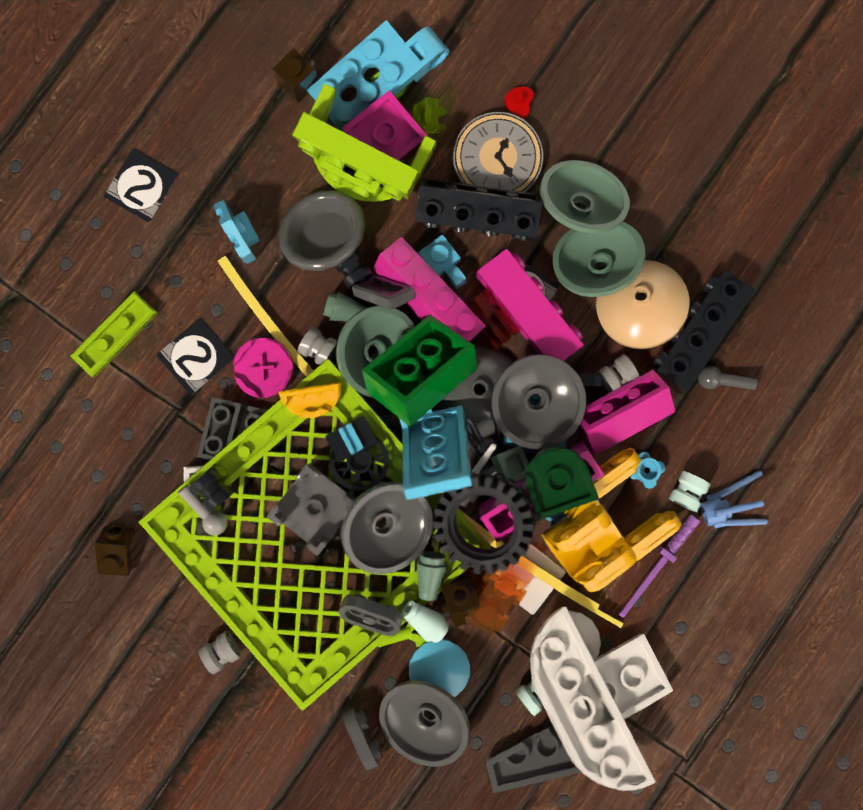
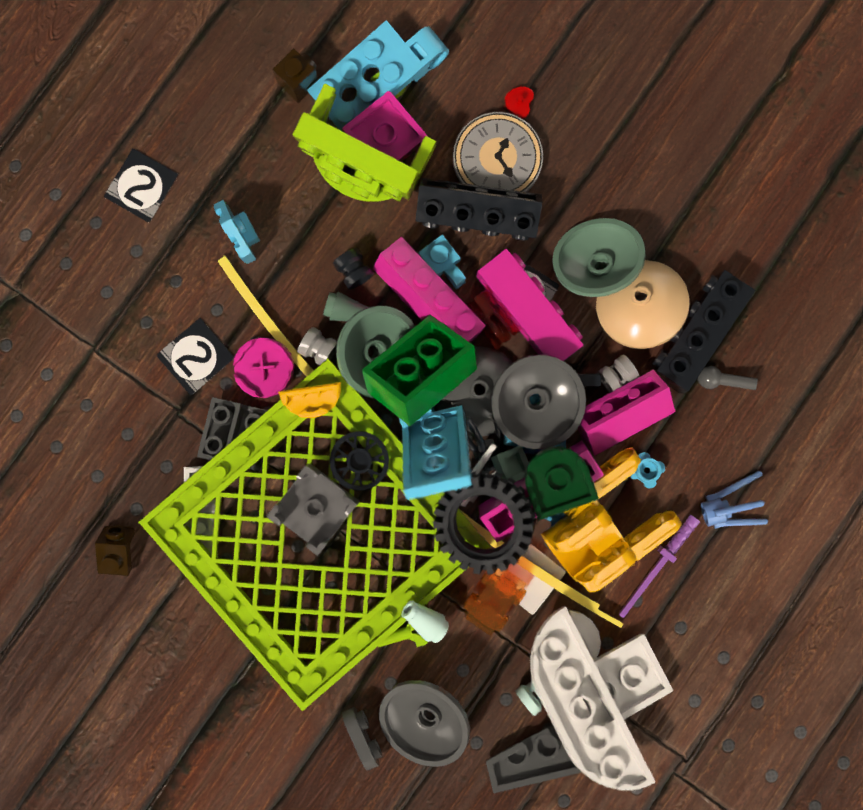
lime tile [70,291,158,378] -> none
light grey bar [178,484,228,535] -> none
black wheel [189,468,235,512] -> none
light grey wheel [198,631,242,674] -> none
dark grey piece [278,190,366,271] -> none
black piece [325,416,378,463] -> none
dark grey plate [339,594,403,636] -> none
dark grey dish [341,482,433,574] -> none
dark grey plate [352,275,415,310] -> none
medium azure dish [409,638,470,697] -> none
clear neon green tile [413,97,447,135] -> none
sand green cone [416,551,448,601] -> none
dark brown bracket [440,578,481,628] -> none
sand green dish [540,160,630,233] -> none
light aqua wheel [669,471,711,512] -> none

